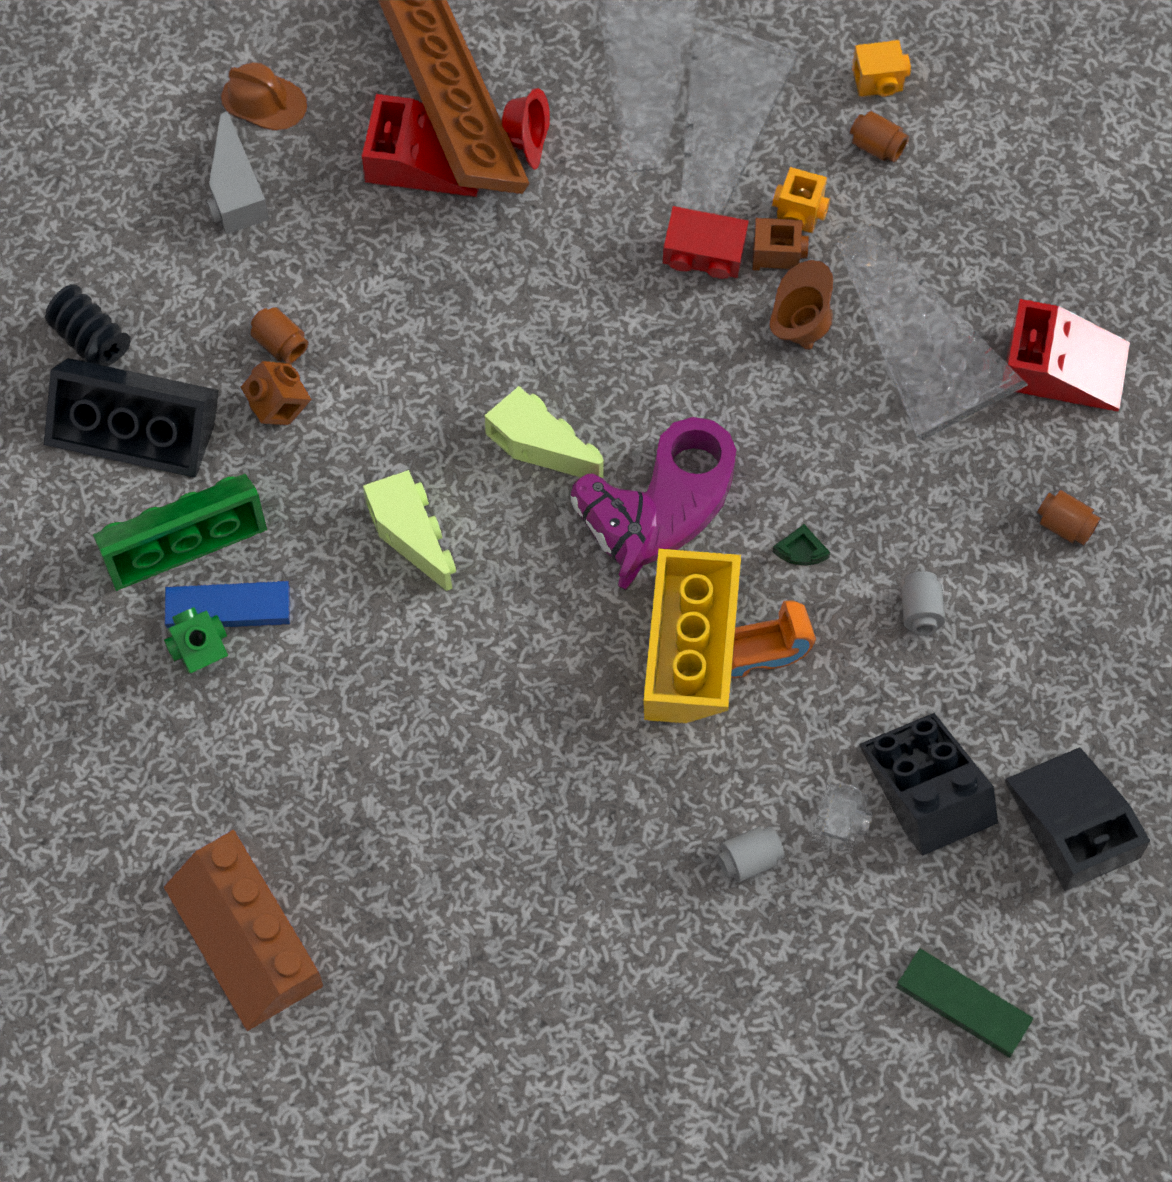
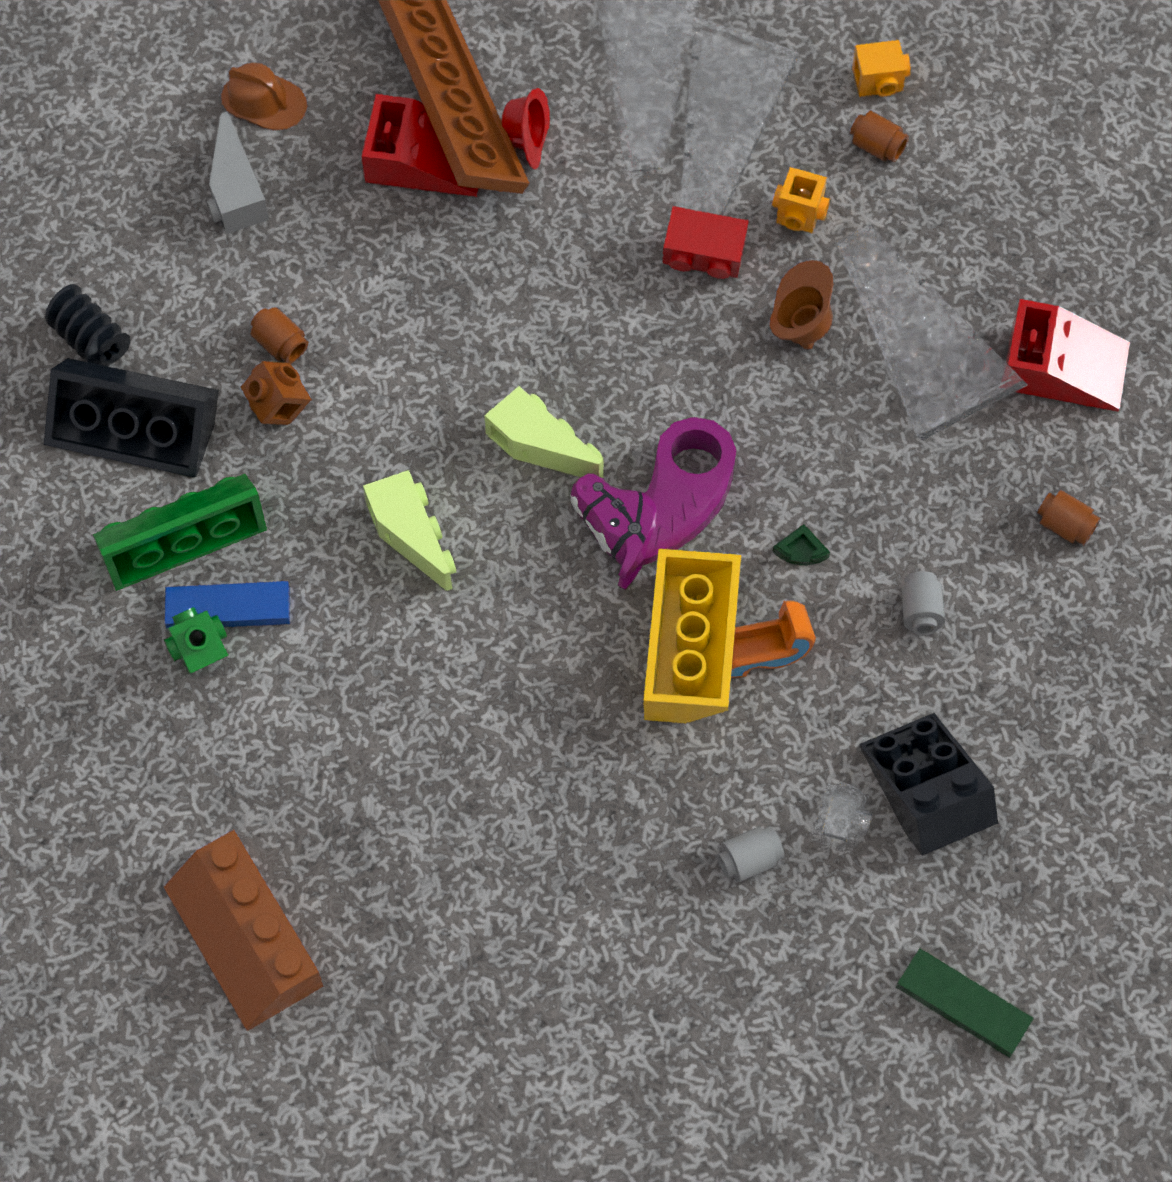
dark orange brick [752,218,809,271] -> none
black slope [1005,747,1150,891] -> none

